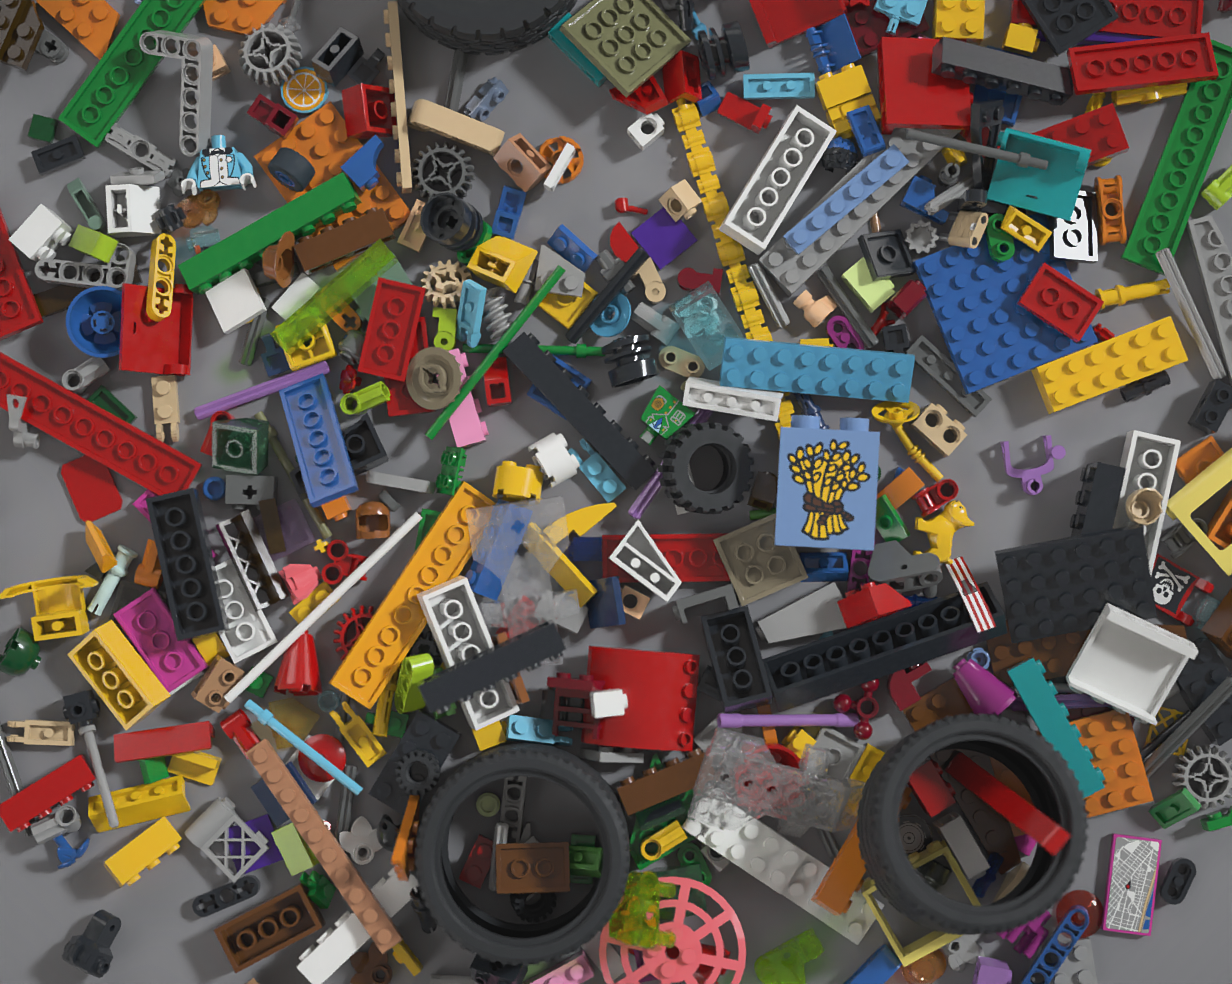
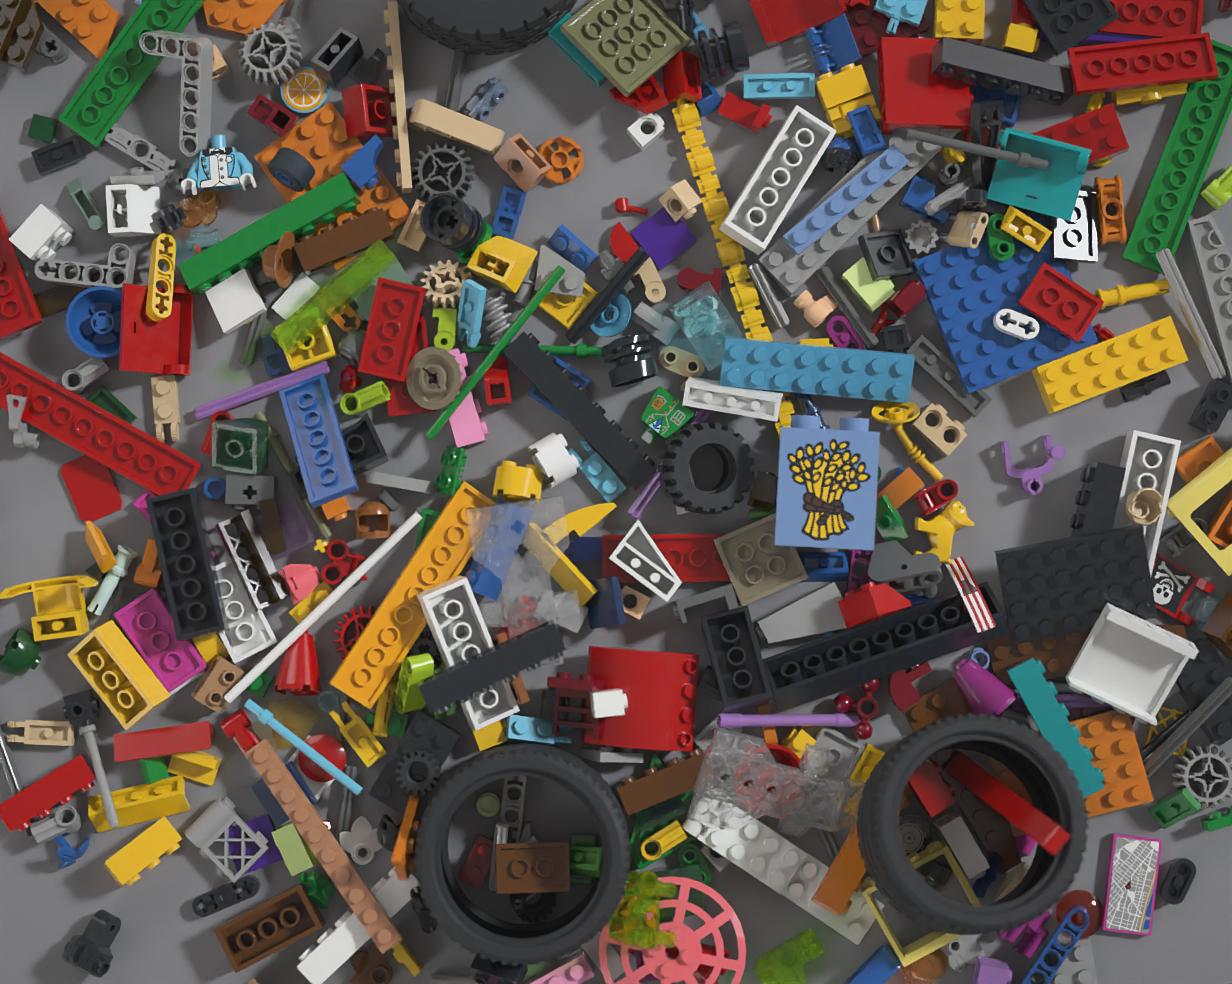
lime beam [68,224,119,264] -> none
white tile [544,143,575,192] -> none
none -> white beam [993,309,1039,340]

